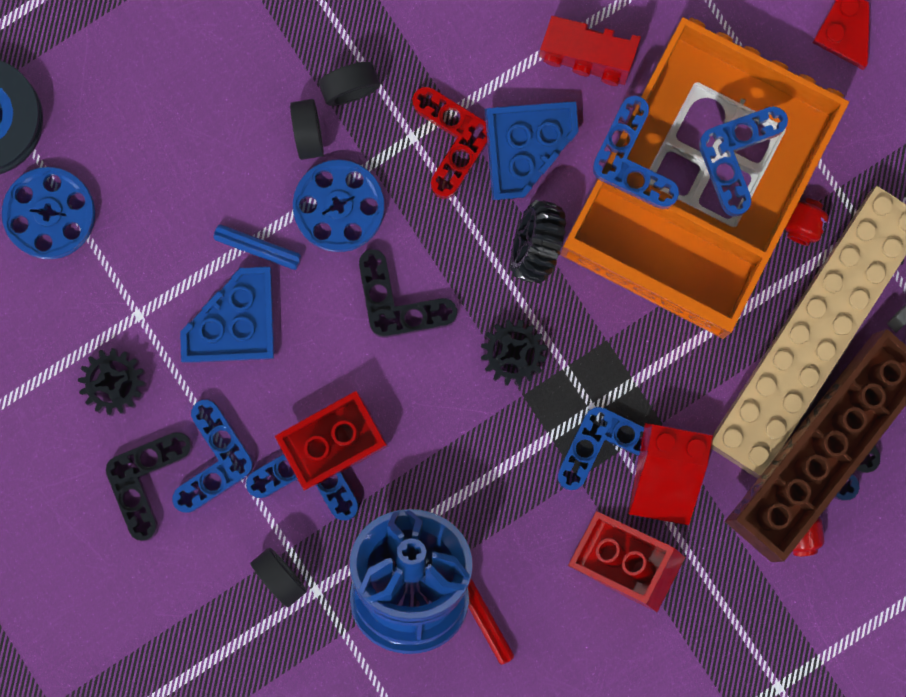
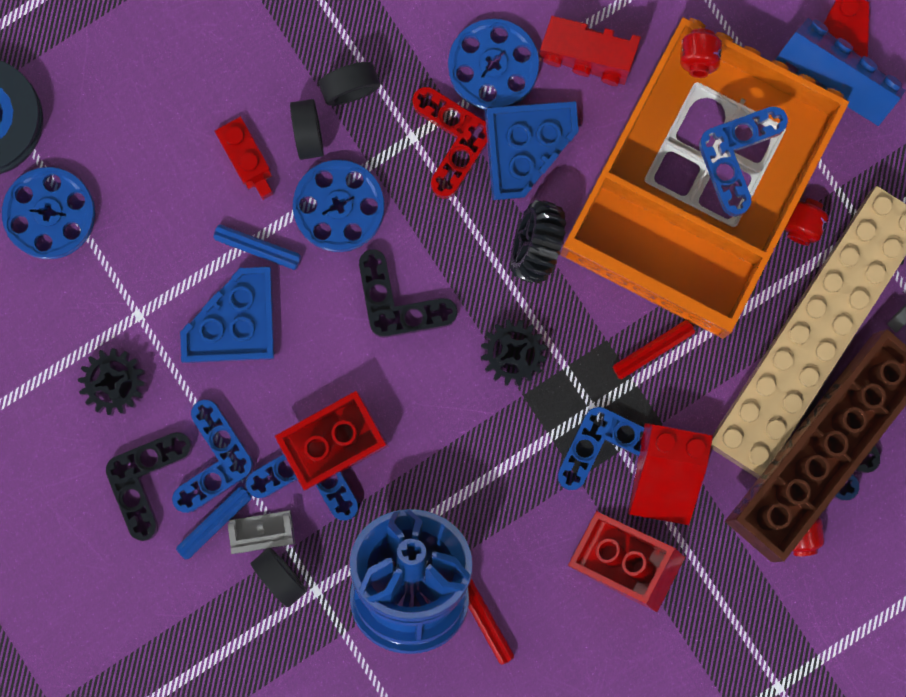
blue beam [593,96,679,209] -> none
none -> blue axle [176,487,252,559]
none -> red hinge [215,116,274,200]
none -> light grey hinge [228,510,296,554]
none -> blue wedge [448,19,539,110]
none -> red axle [612,320,695,379]
none -> red head [680,28,722,78]
none -> blue wedge [775,18,906,126]

